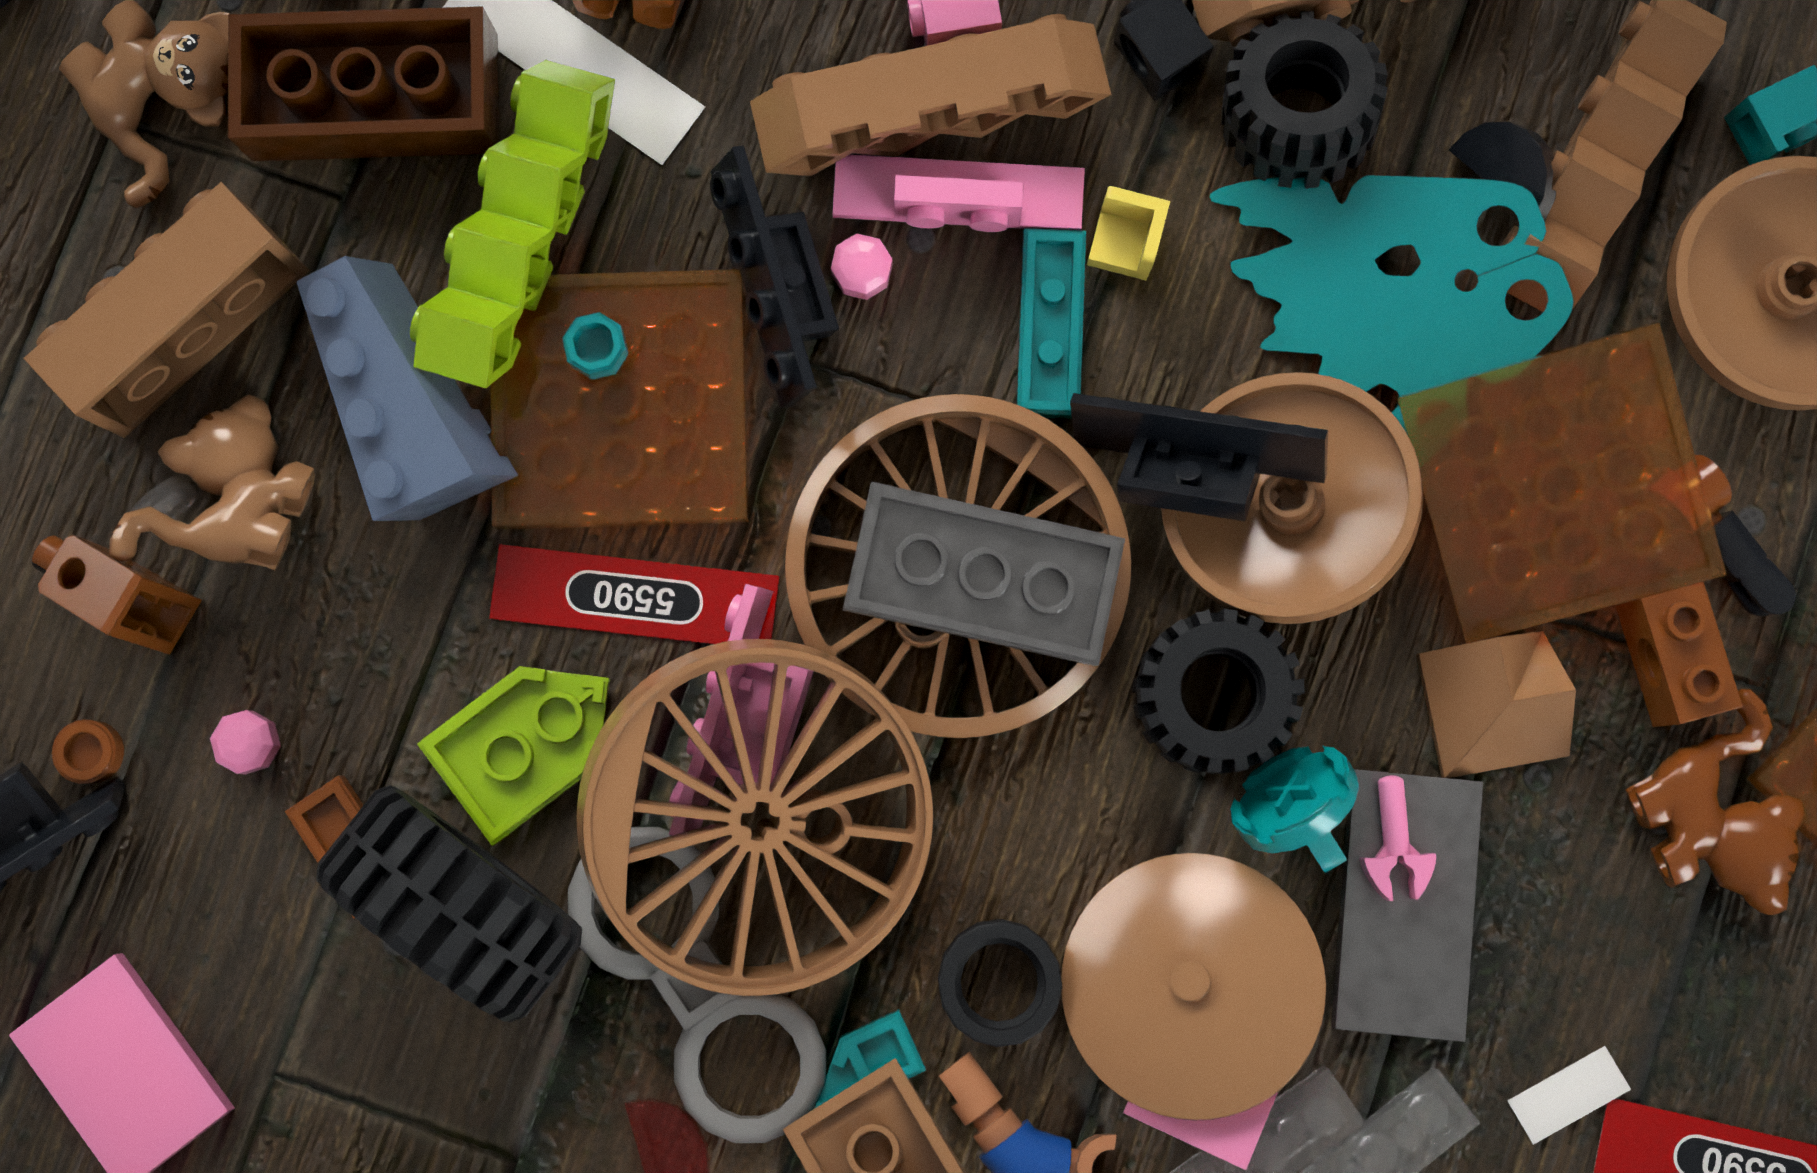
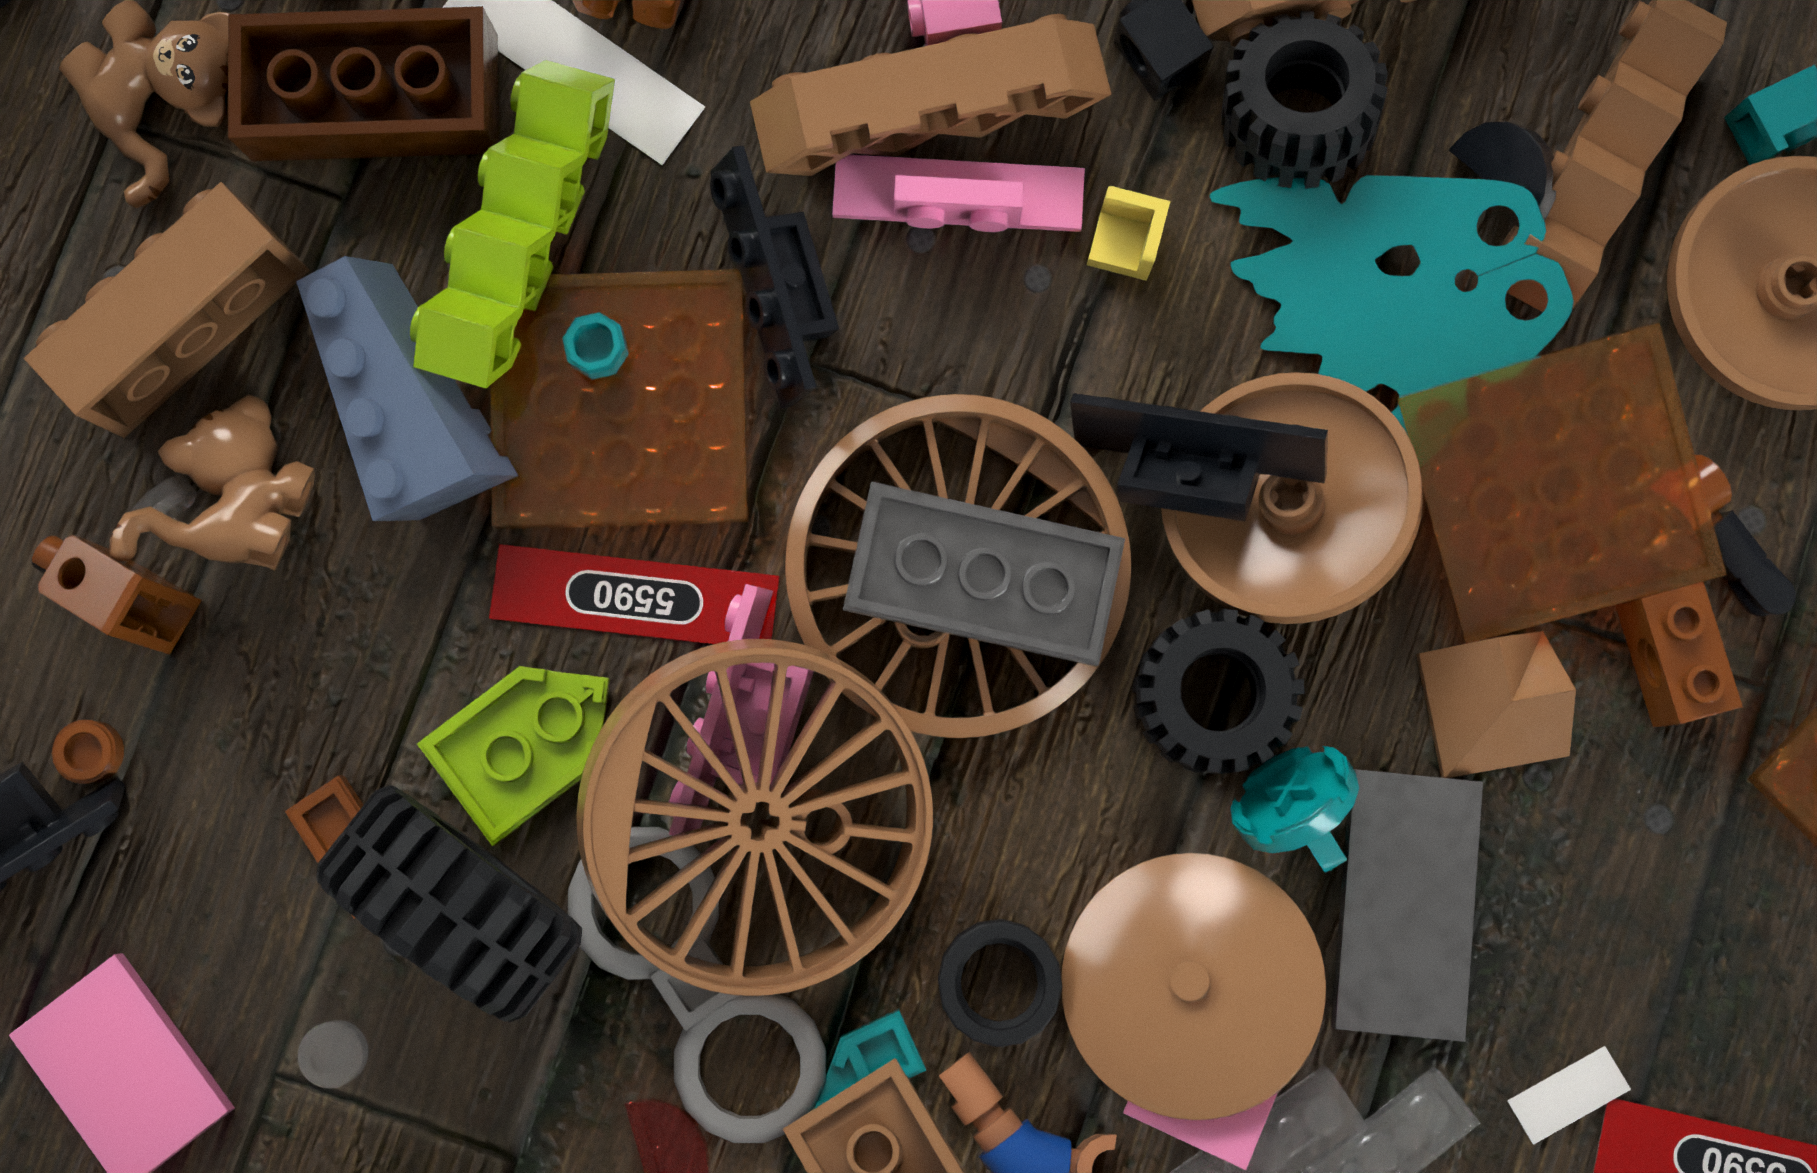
bright pink tile [210,710,281,774] -> none
bright pink tile [831,233,893,300] -> none
teal tile [1016,228,1086,419] -> none
bright pink bar [1359,775,1436,901] -> none
dark orange animal [1625,688,1805,915] -> none
none -> clear tile [298,1020,368,1088]

